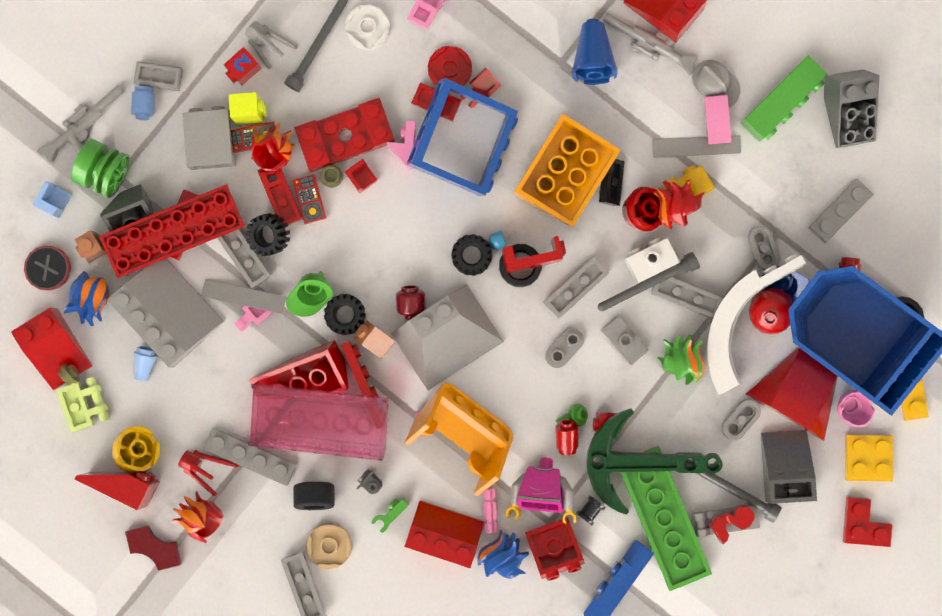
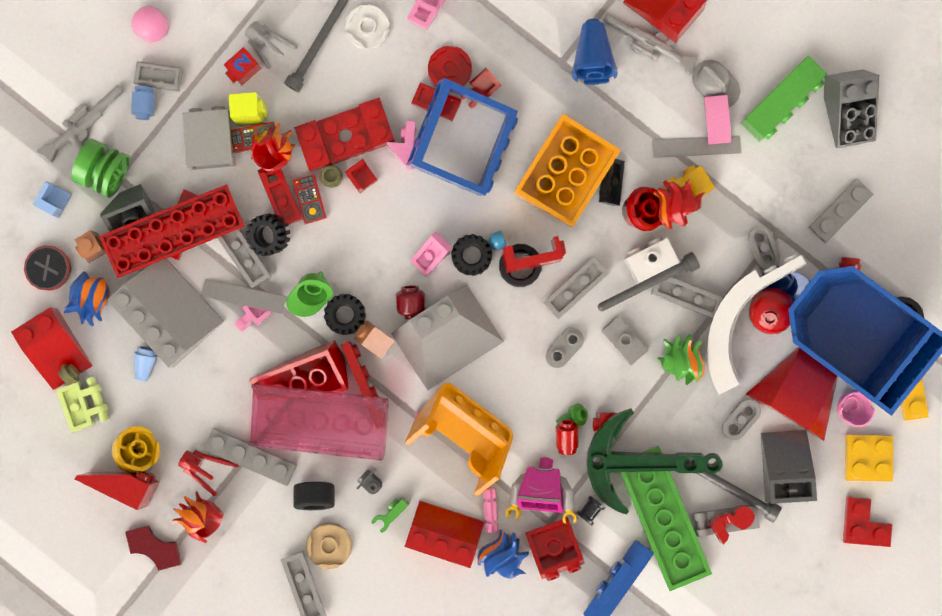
none -> bright pink hair [131,6,169,43]
none -> bright pink slope [410,232,452,276]

